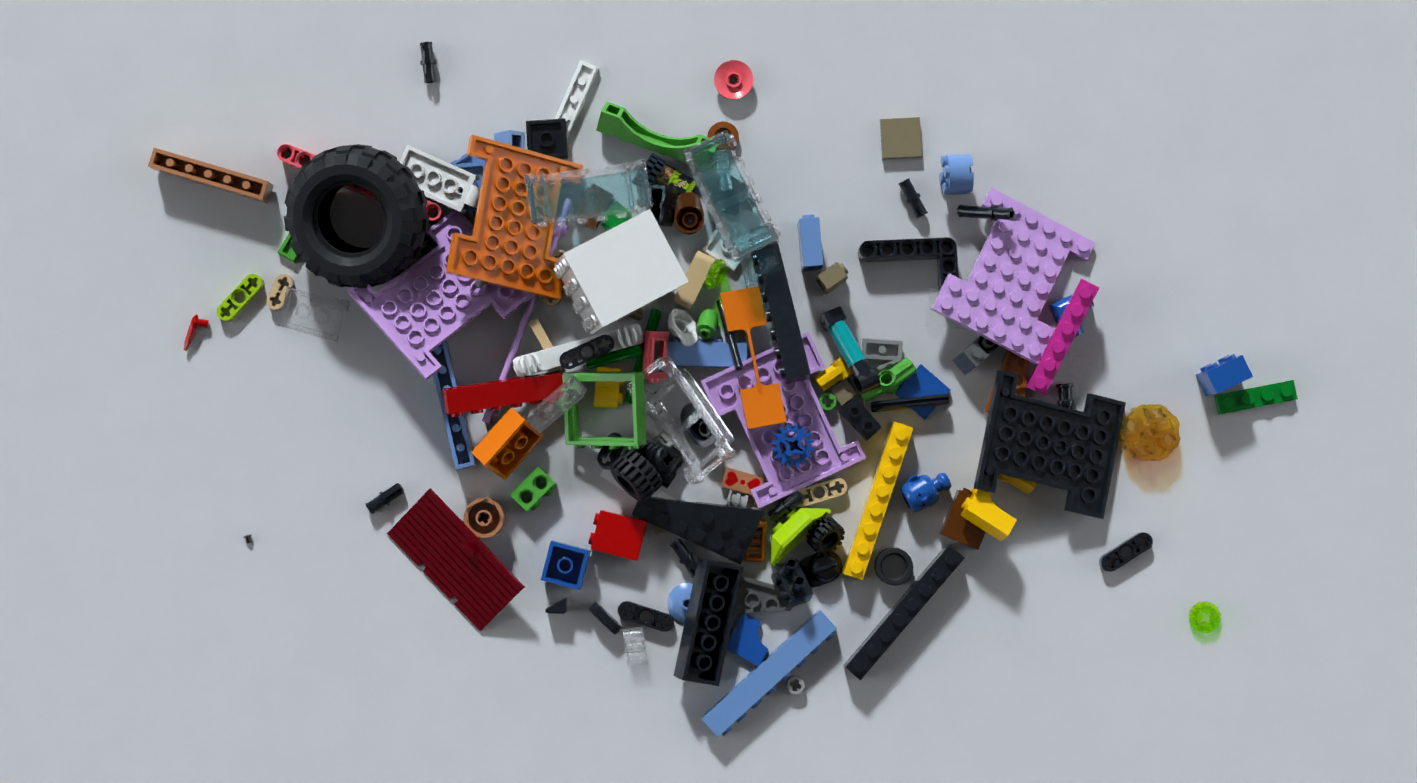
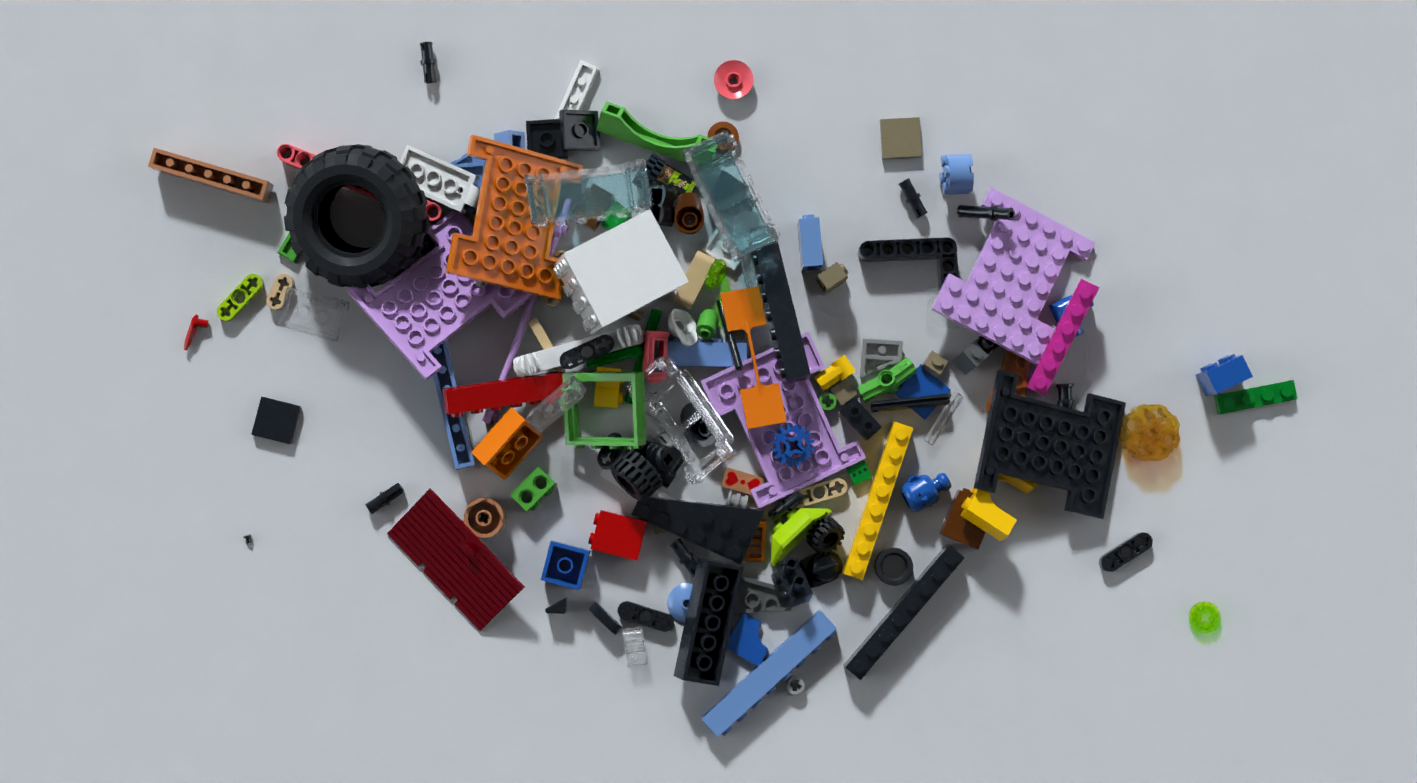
clear light blue axle [716,149,733,190] -> none
piece [820,306,880,394] -> none
none -> black tile [251,396,301,445]
none -> black tile [559,110,601,151]
none -> green tile [846,459,872,486]
none -> dark tan plate [921,350,948,378]
none -> clear axle [924,392,963,445]

